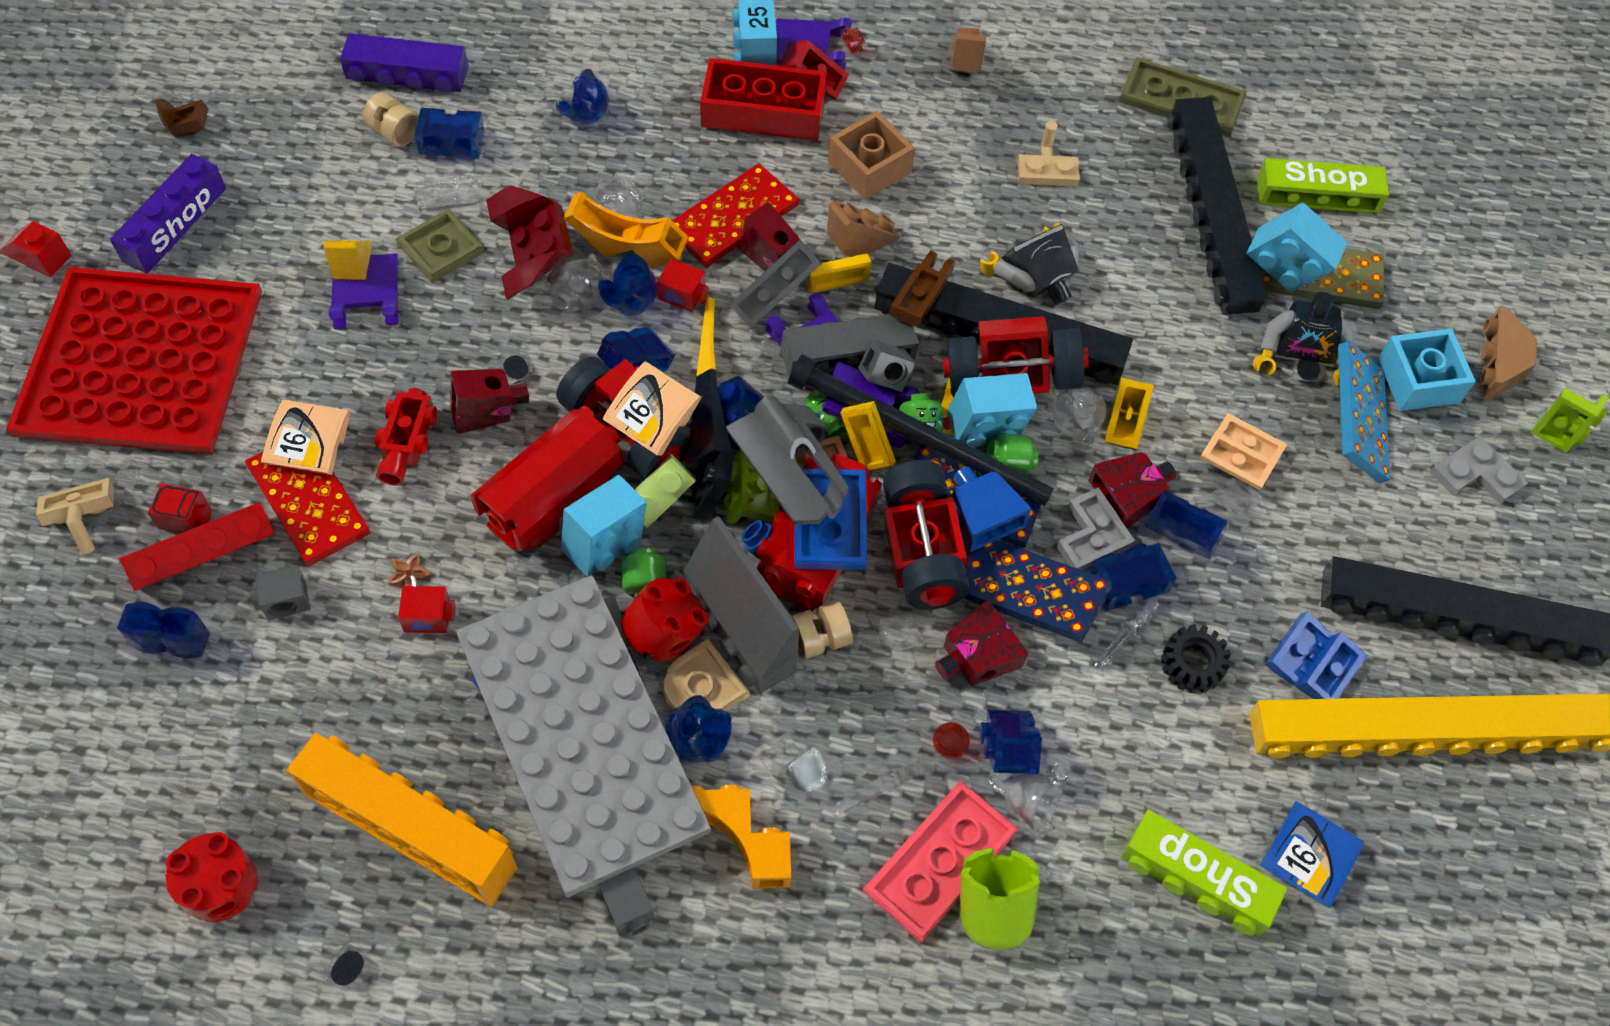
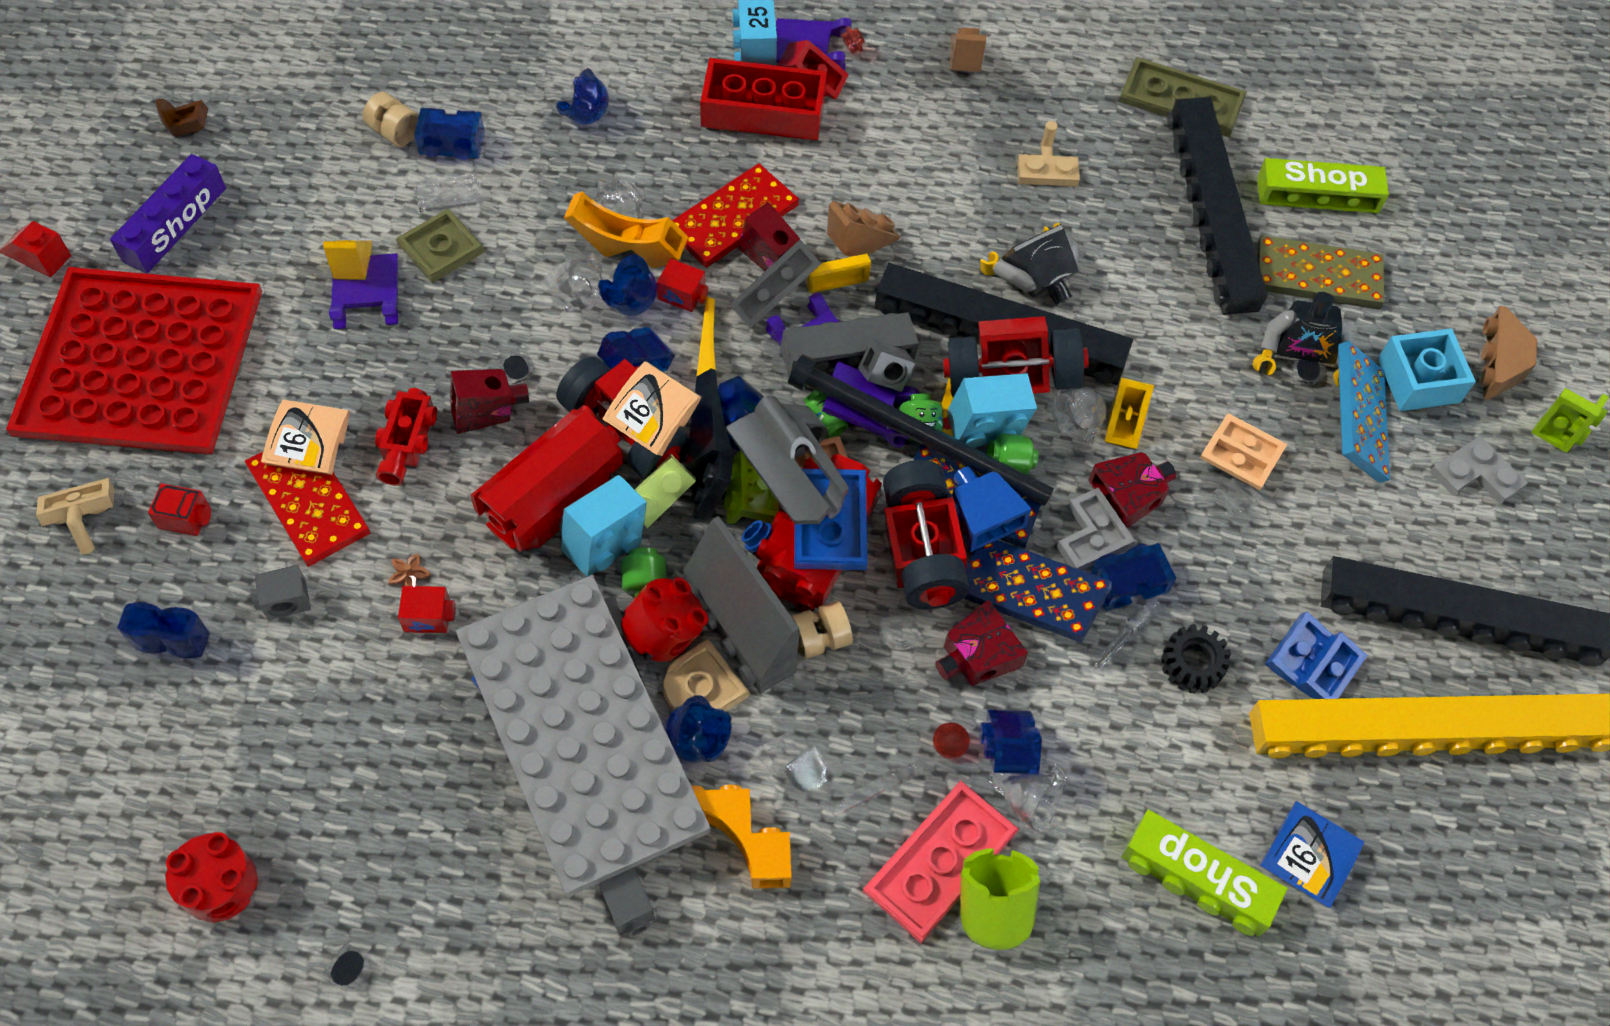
red brick [119,501,276,591] -> none
light orange brick [286,732,518,908] -> none
dark purple brick [340,33,469,92] -> none
dark red piece [486,185,573,300] -> none
medium nougat brick [828,111,915,200] -> none
yellow tile [840,401,896,471] -> none
reddish brown hinge [889,250,955,328] -> none
clear blue brick [1148,490,1228,559] -> none
medium azure brick [1246,202,1348,293] -> none

